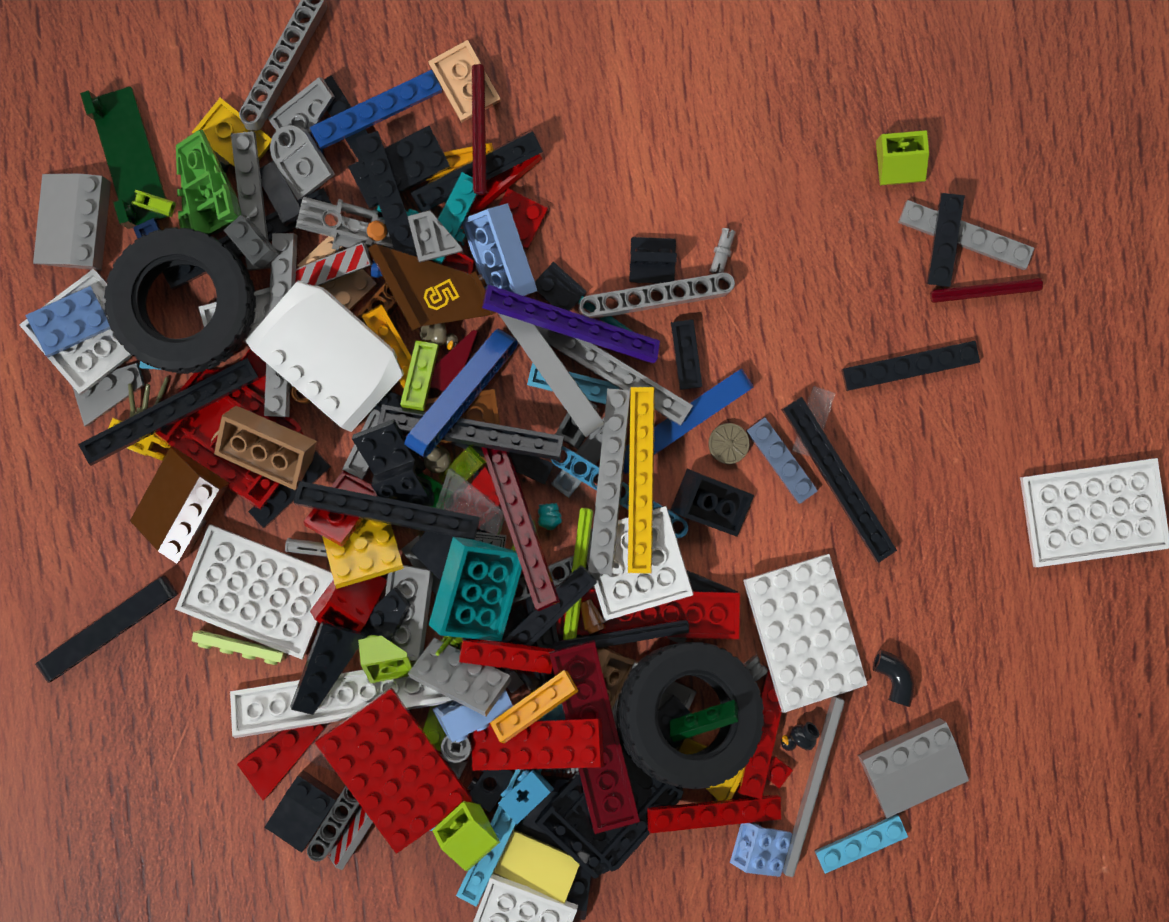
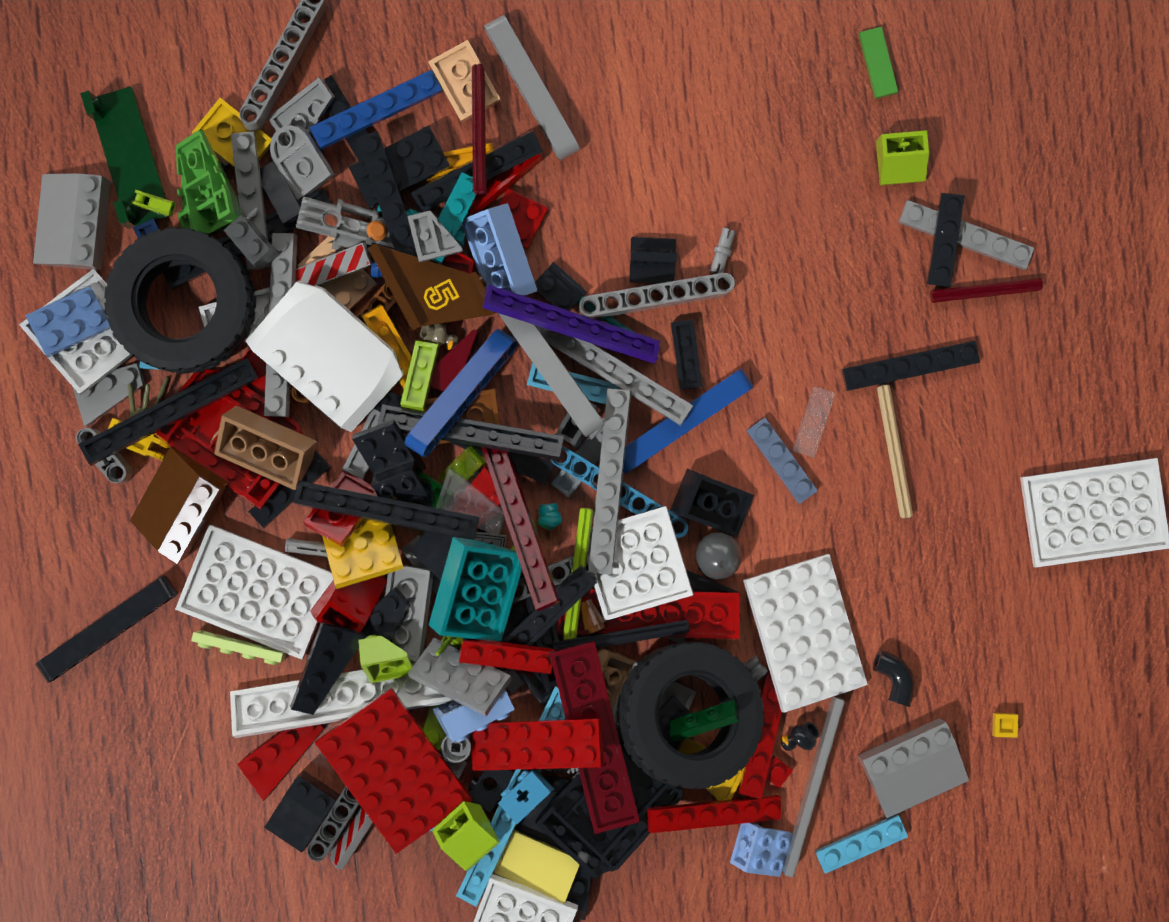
dark tan animal [423,444,451,473] -> none
light orange plate [490,670,578,743] -> none
yellow plate [628,387,655,574] -> none
dark tan wheel [708,423,749,464] -> none
black plate [781,397,897,563] -> none
none -> light grey beam [76,428,133,483]
none -> light grey beam [484,15,580,161]
none -> dark grey piece [695,532,742,580]
none -> bright green tile [858,27,898,99]
none -> tan axle [877,385,913,519]
none -> yellow plate [992,713,1018,738]

